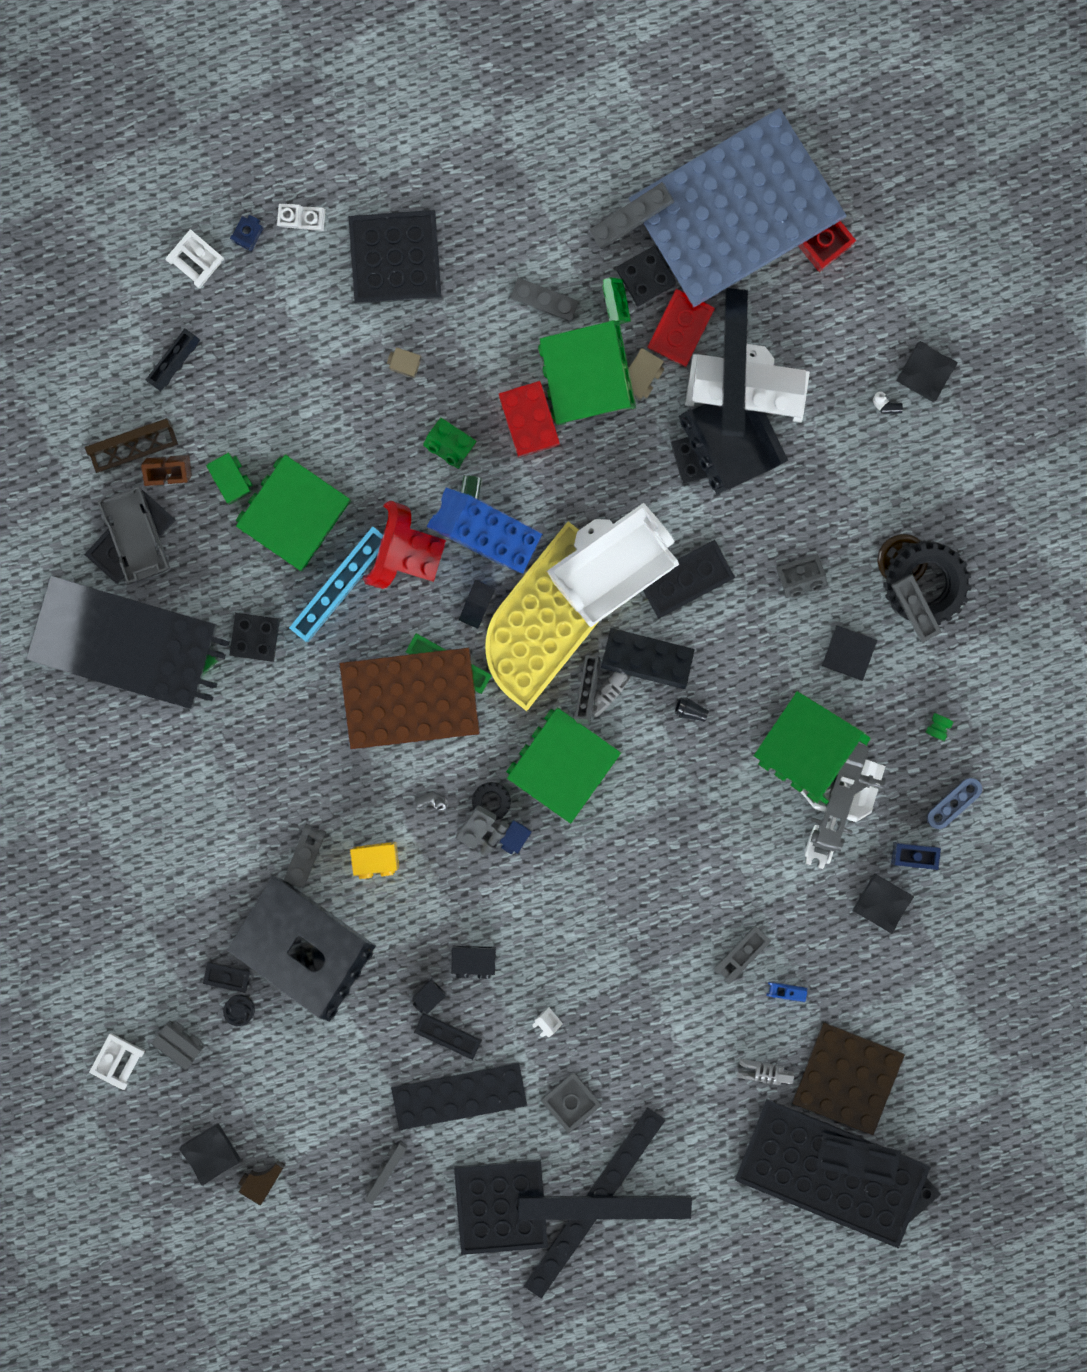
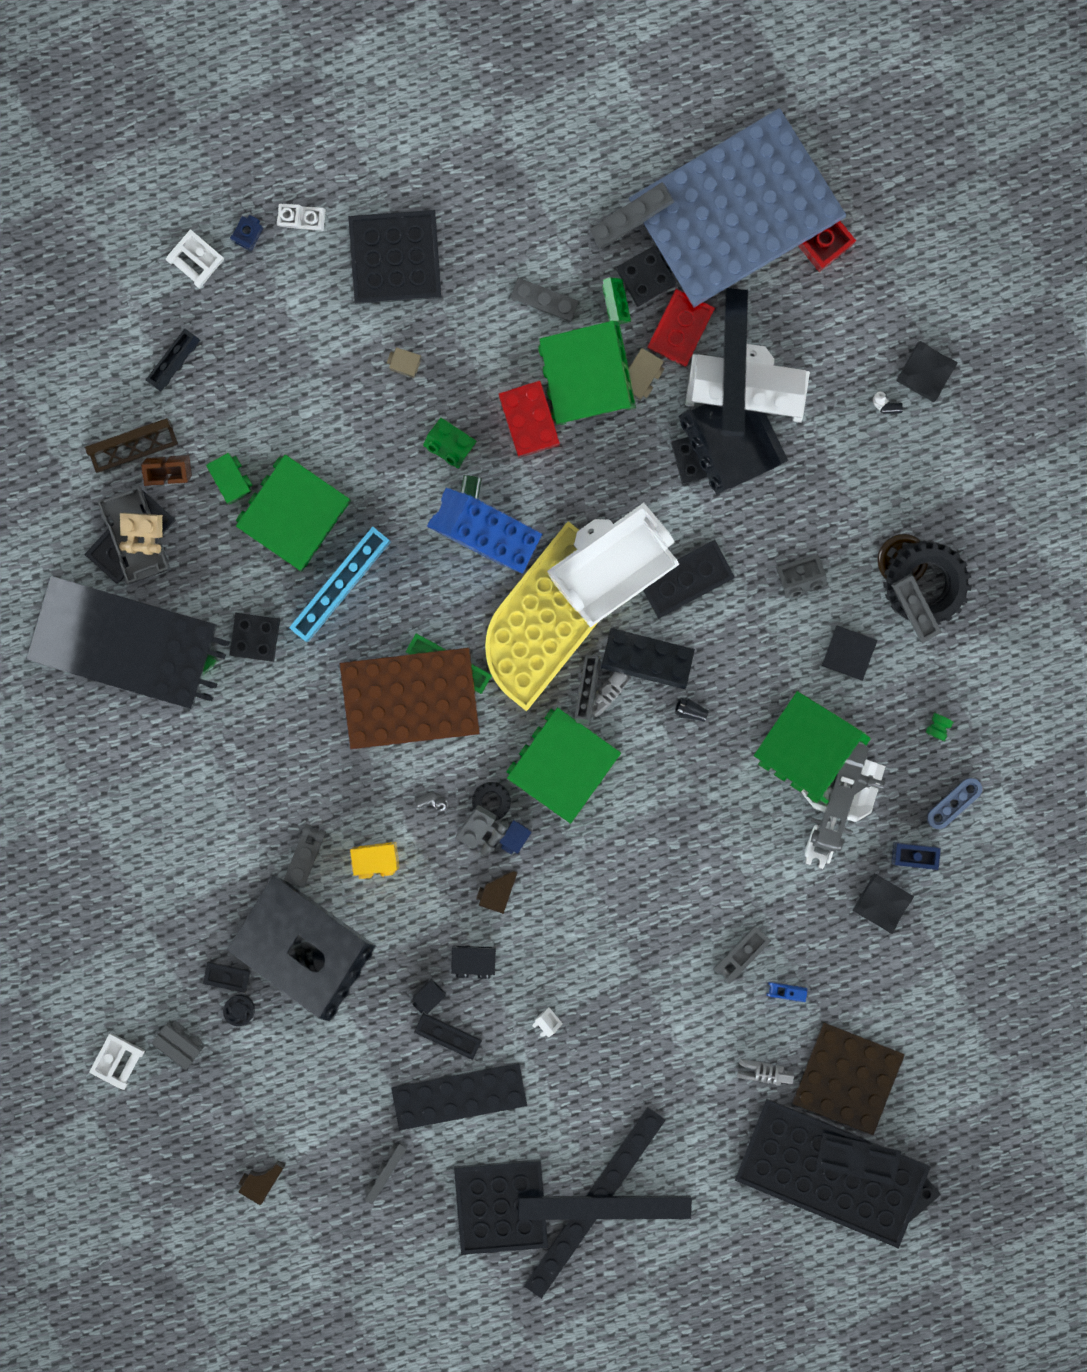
black brick [179,1123,241,1186] -> none
red piece [362,500,446,589] -> none
black slope [459,580,496,629] -> none
dark grey tile [541,1071,602,1133] -> none
none -> tan plate [119,513,162,555]
none -> dark brown slope [476,870,518,914]

